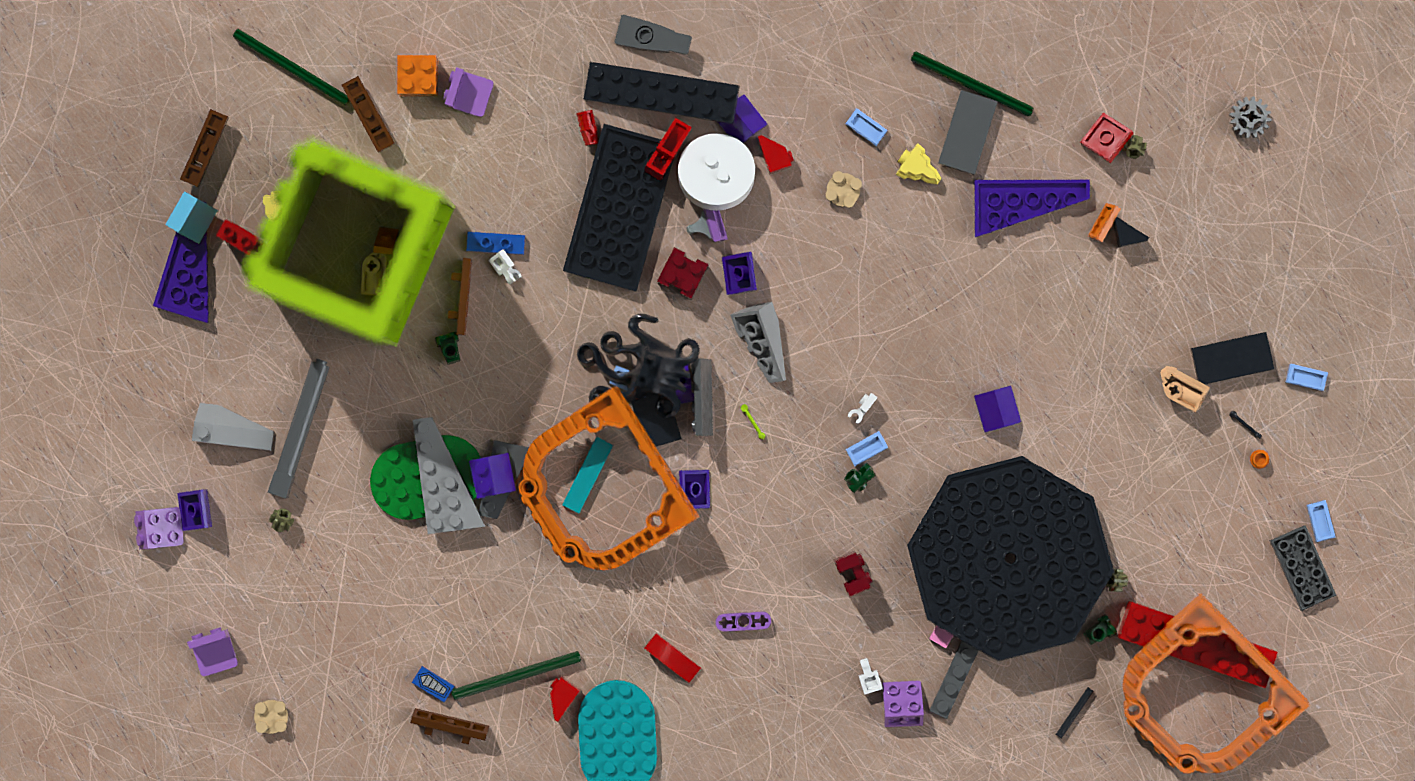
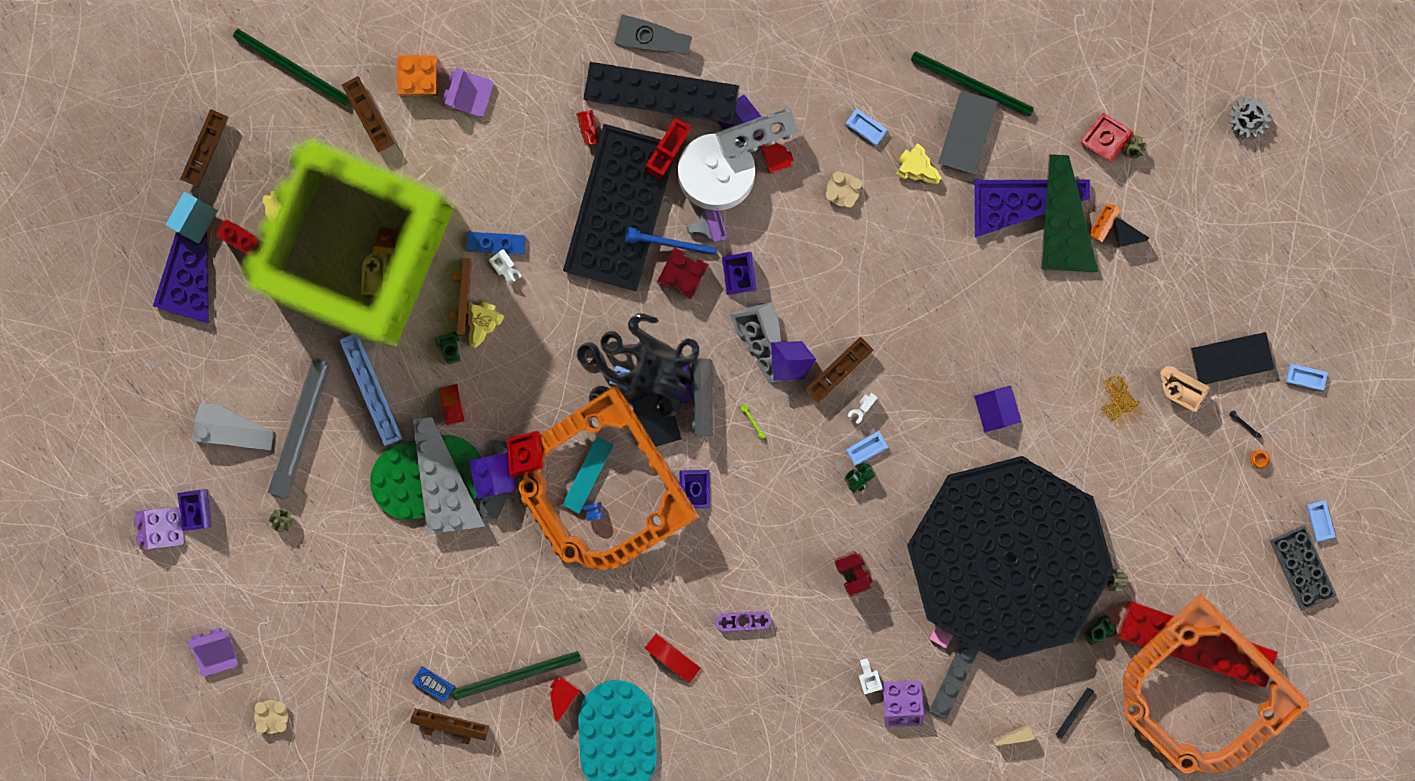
none -> light blue plate [339,333,403,446]
none -> red slope [439,384,467,426]
none -> light yellow rock [466,301,504,348]
none -> red tile [507,431,543,477]
none -> blue wheel [583,502,605,521]
none -> blue piece [625,227,716,255]
none -> light grey brick [715,107,798,159]
none -> dark purple slope [771,341,816,381]
none -> reddish brown hinge [805,336,874,403]
none -> tan slope [993,725,1035,746]
none -> dark green wing [1041,154,1099,272]
none -> clear yellow piece [1101,376,1140,421]

